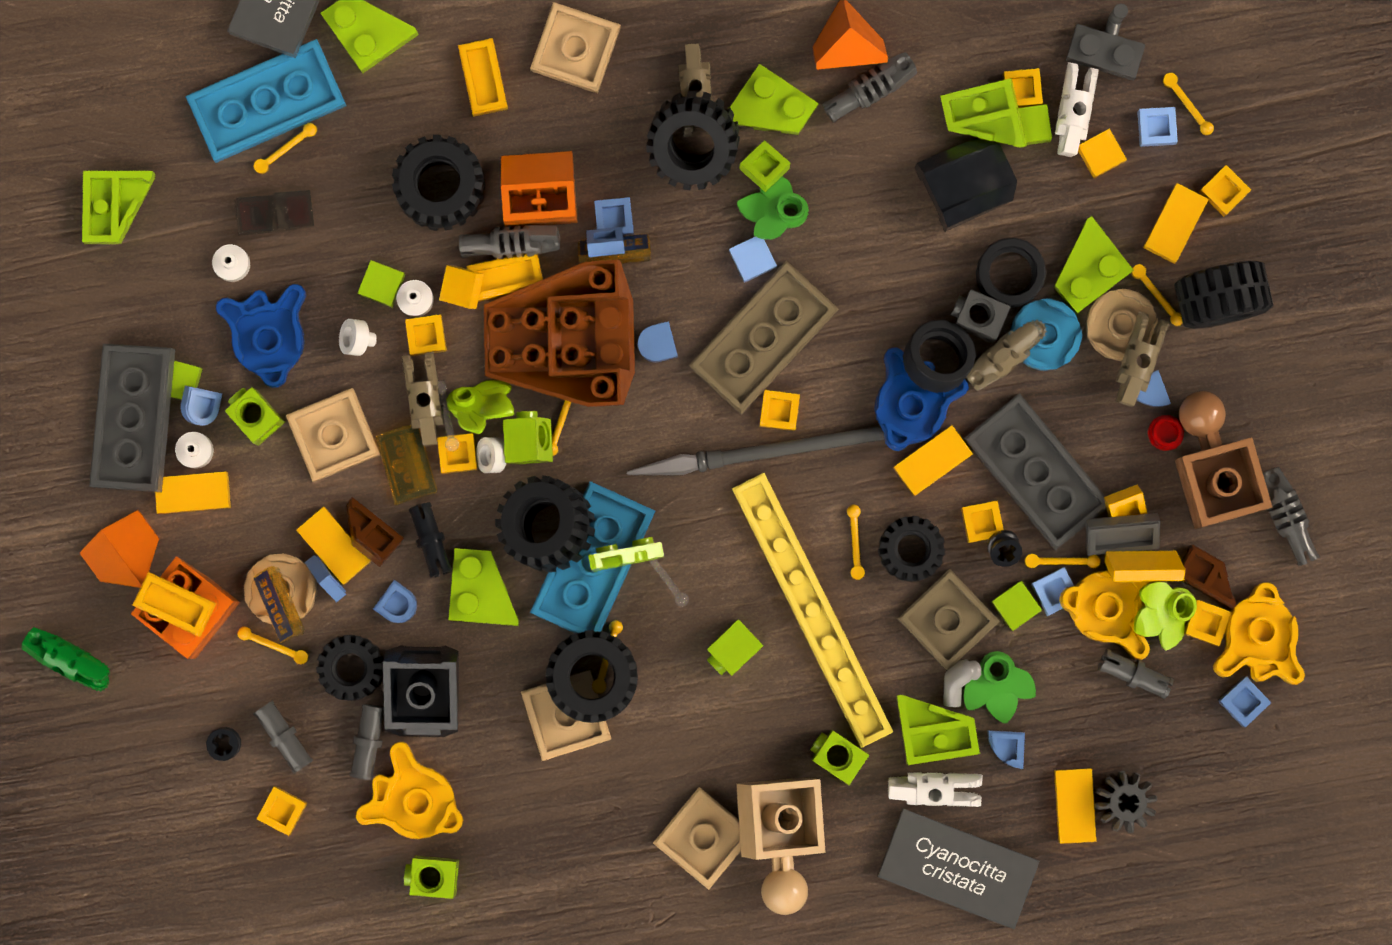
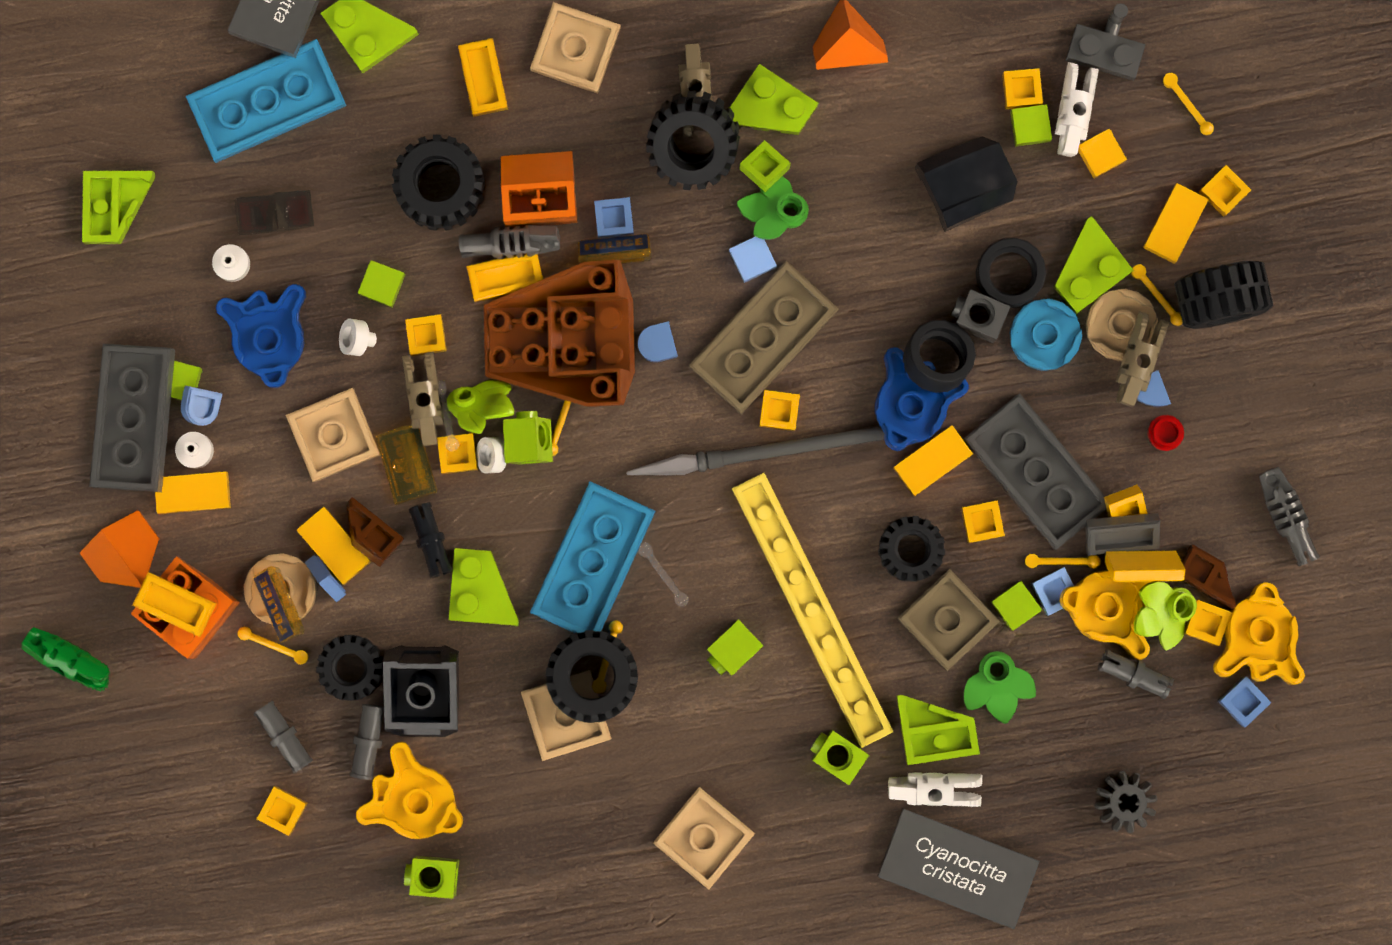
black bush [206,727,241,761] -> none
lime brick [225,387,286,446] -> none
yellow hinge [254,123,317,174] -> none
medium blue tile [373,580,417,623] -> none
white tile [396,280,434,317] -> none
yellow tile [439,265,484,309] -> none
black tyre [495,475,595,572] -> none
medium blue tile [586,227,625,257] -> none
lime wing [588,537,664,572] -> none
tan brick [736,777,826,915] -> none
dark grey hinge [822,52,917,123] -> none
yellow hinge [846,504,865,580] -> none
lime wing [940,78,1027,148] -> none
light grey arm [943,659,981,707] -> none
dark tan hinge [966,320,1047,391] -> none
black bush [987,530,1023,567] -> none
medium blue tile [987,730,1025,769] -> none
yellow tile [1054,768,1097,844] -> none
light blue tile [1137,107,1178,147] -> none
medium nougat brick [1175,391,1273,529] -> none

